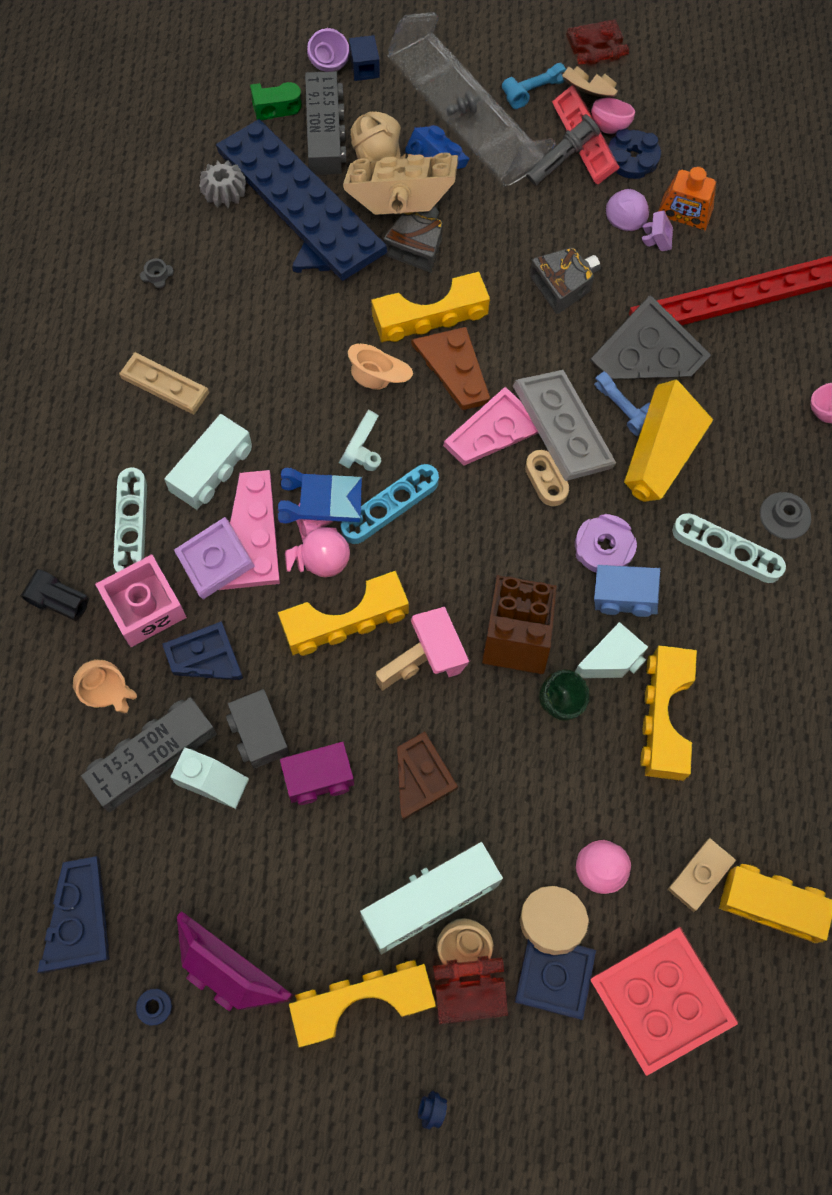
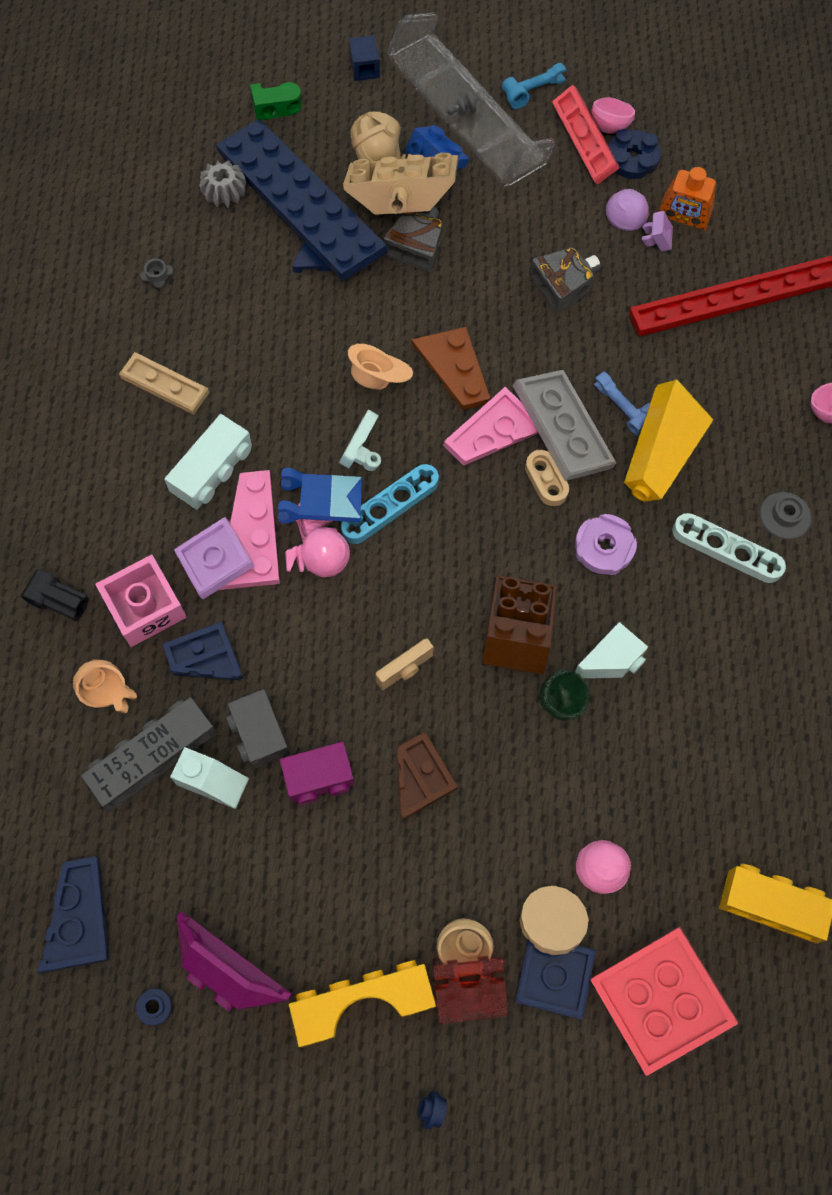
light aqua beam [113,467,147,572] -> none
yellow arch [278,571,409,656] -> none
dark grey brick [305,71,347,175] -> none
lavender piece [307,28,350,72] -> none
light aqua brick [360,842,503,955] -> none
yellow arch [371,272,490,342] -> none
bright pink panel [411,607,469,677] -> none
dark grey pin [525,114,600,186] -> none
tan slope [562,66,618,98] -> none
clear red plate [566,19,629,66] -> none
dark grey plate [589,295,711,379] -> none
medium blue brick [594,565,660,617] -> none
yellow arch [641,646,697,781] -> none
tan plate [667,838,736,912] -> none

